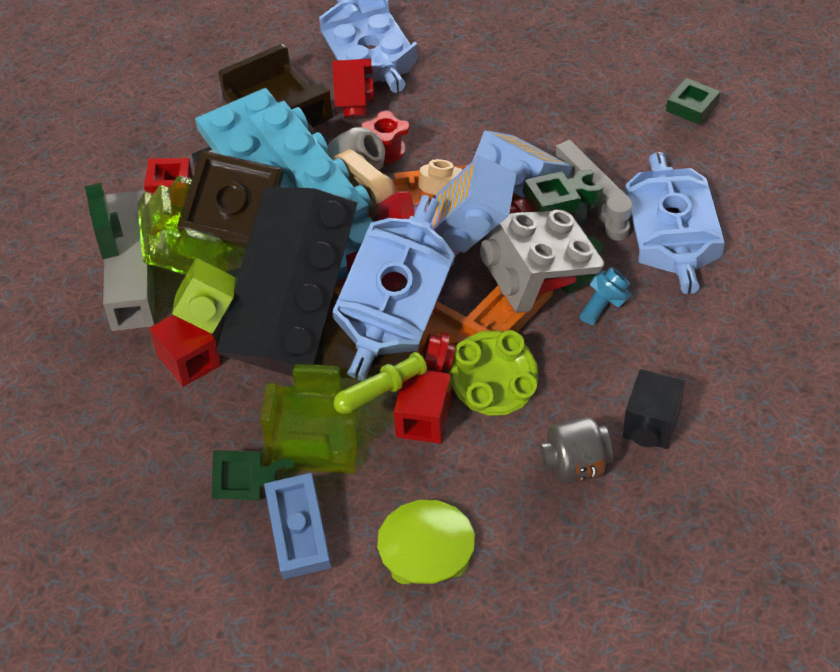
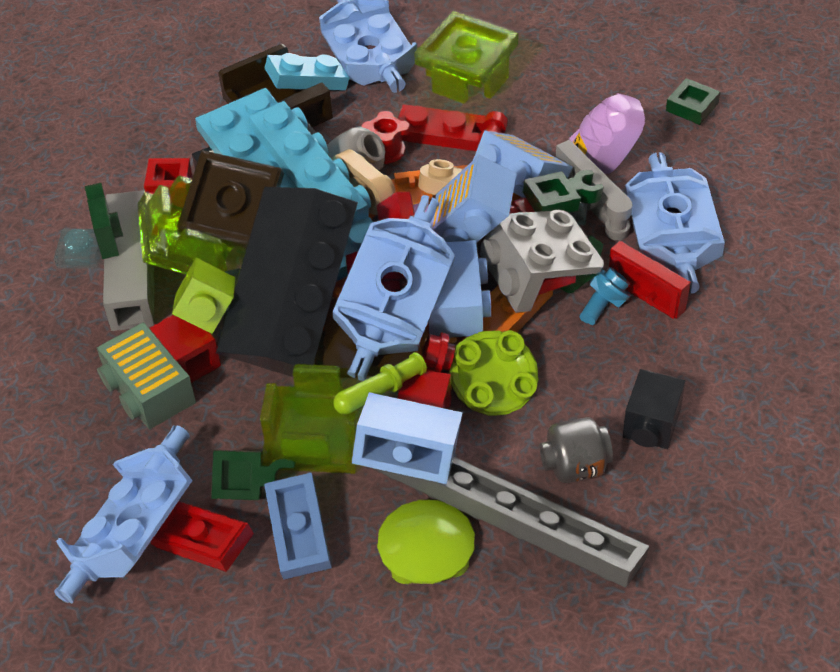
red brick [332,59,374,119] -> none
none -> clear light blue plate [54,229,101,269]
none -> light blue plate [54,425,193,603]
none -> sand green brick [97,322,196,430]
none -> red plate [150,501,254,572]
none -> medium azure plate [265,53,350,90]
none -> light blue brick [352,392,463,484]
none -> dark grey plate [372,457,649,588]
none -> red plate [397,104,508,151]
none -> clear neon green panel [414,11,519,104]
none -> light blue brick [428,240,491,338]
none -> lavender piece [569,93,645,174]
none -> red plate [608,241,691,319]

